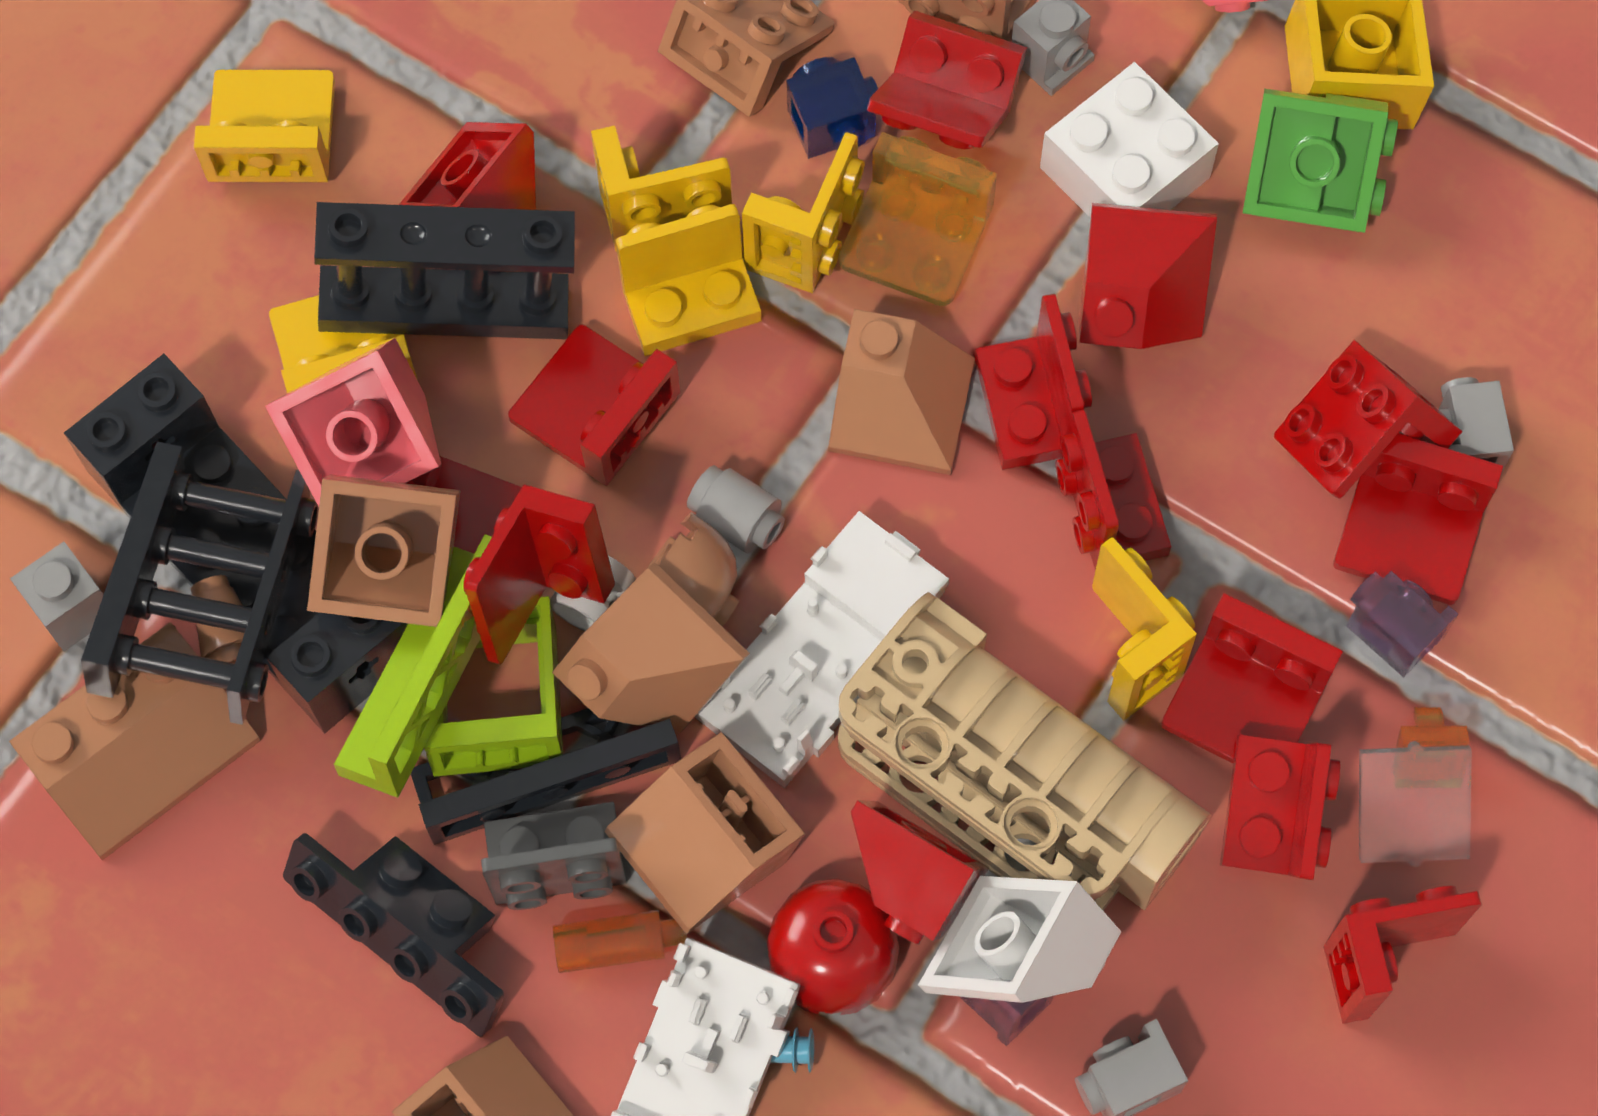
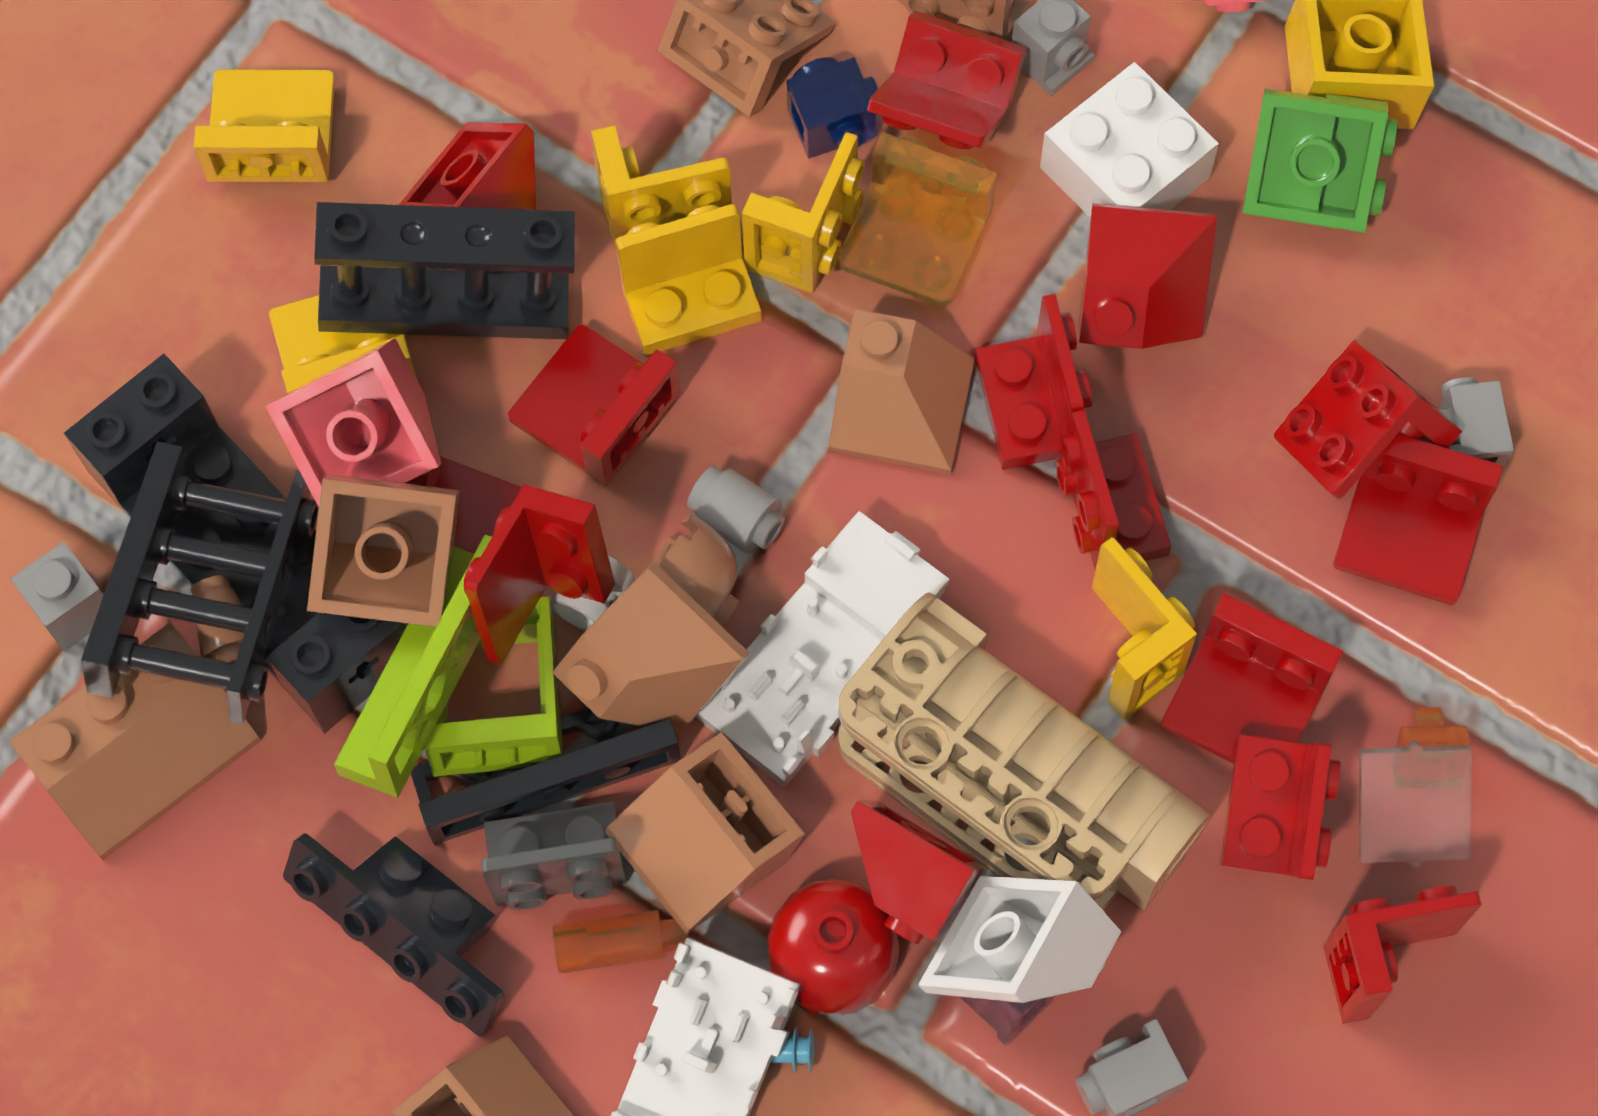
clear purple brick [1346,571,1458,678] -> none

